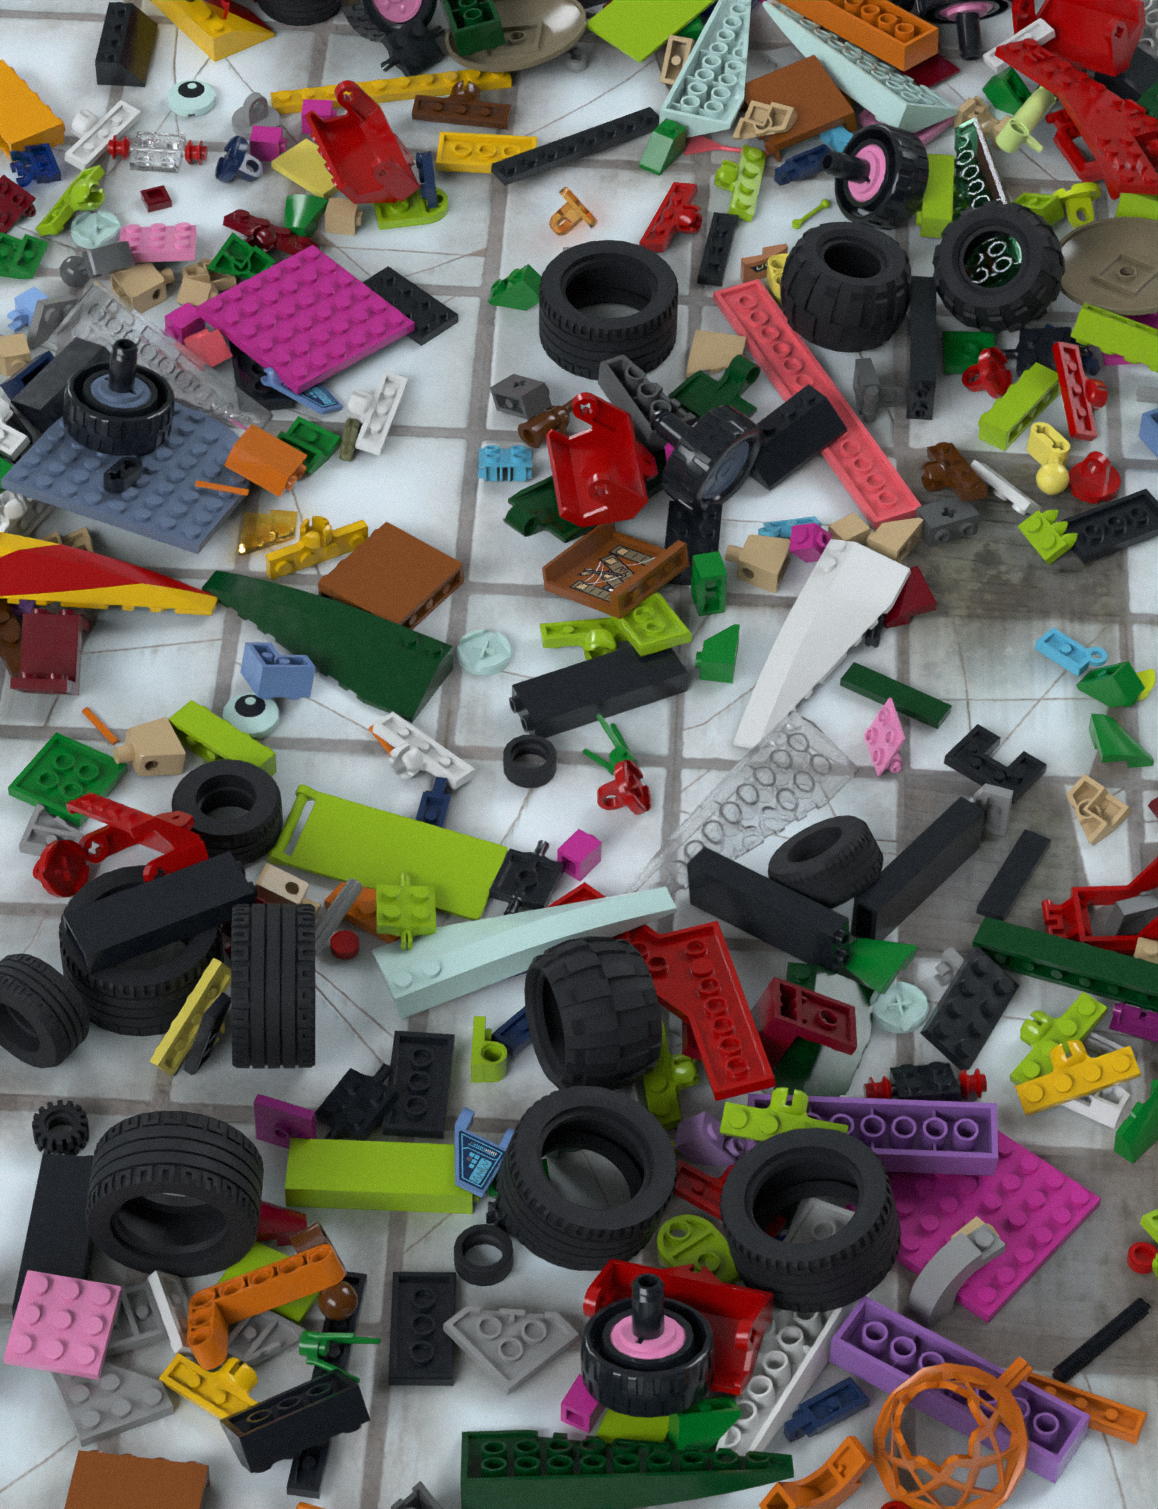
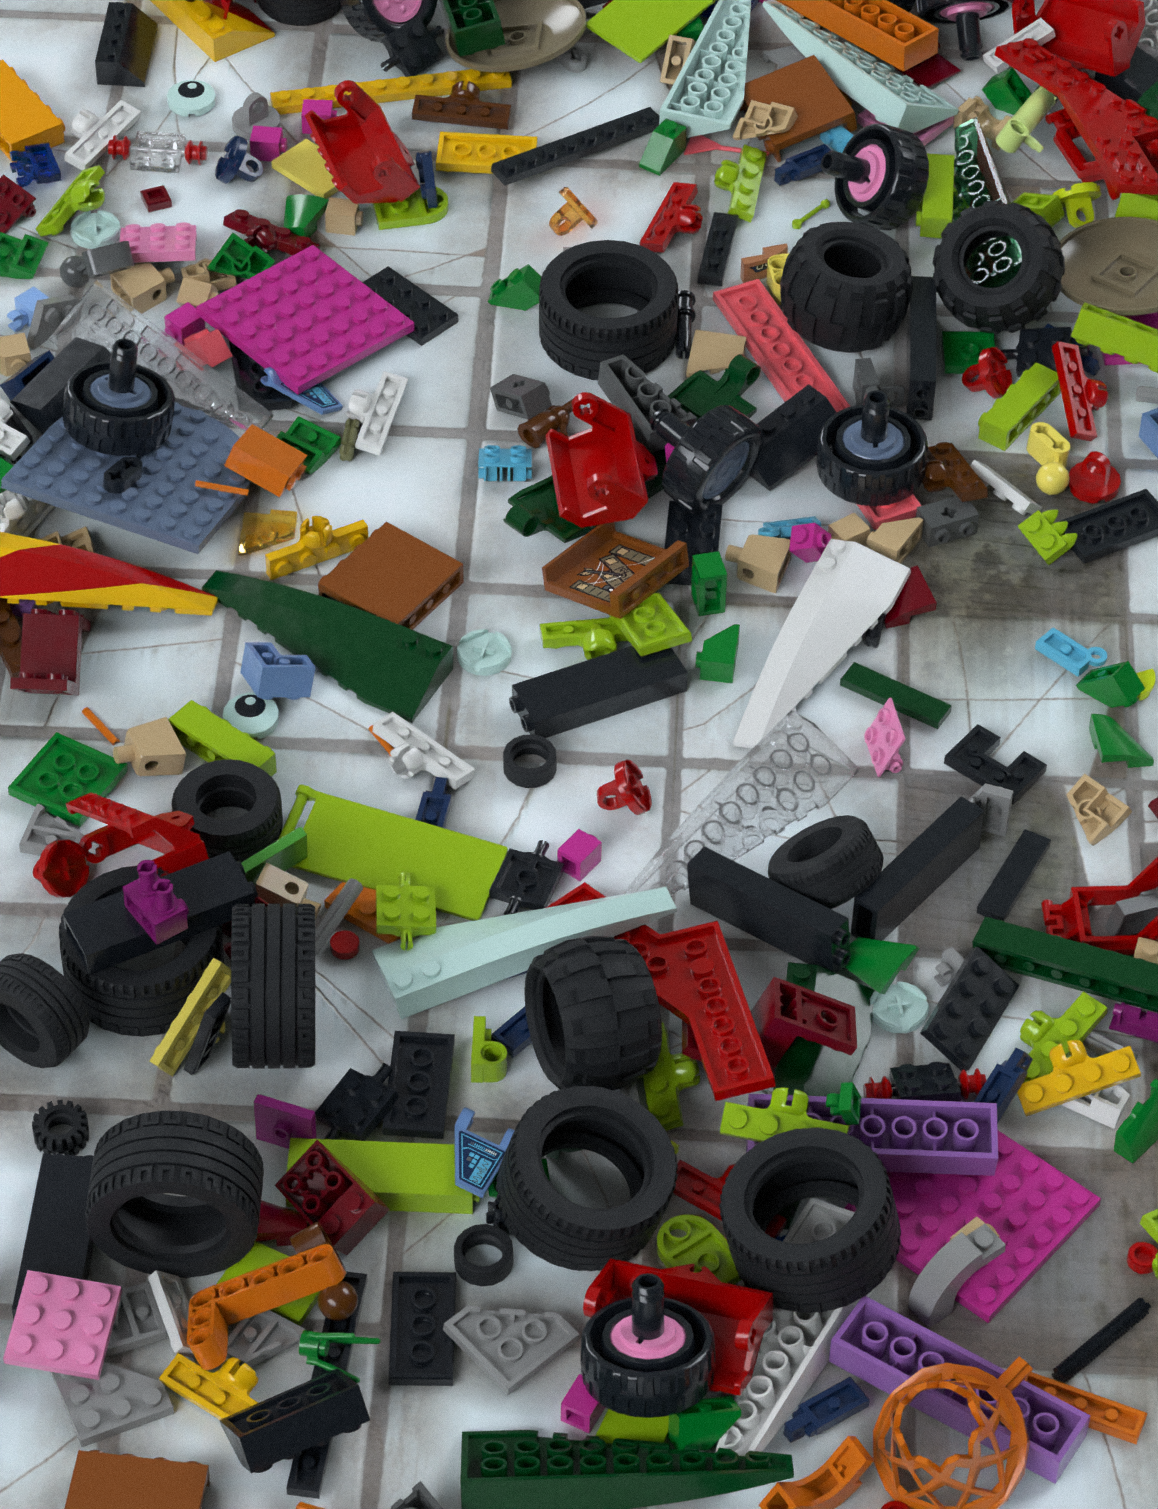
green plant [583,714,638,775] -> none
lavender slope [674,1111,746,1168] -> none
none -> magenta brick [123,860,189,944]
none -> bright green tile [242,827,308,885]
none -> dark red slope [274,1140,390,1255]
none -> black pin [676,290,696,359]
none -> black wheel [817,390,928,506]
none -> green tile [826,1082,861,1125]
none -> dark blue hinge [974,1048,1033,1124]

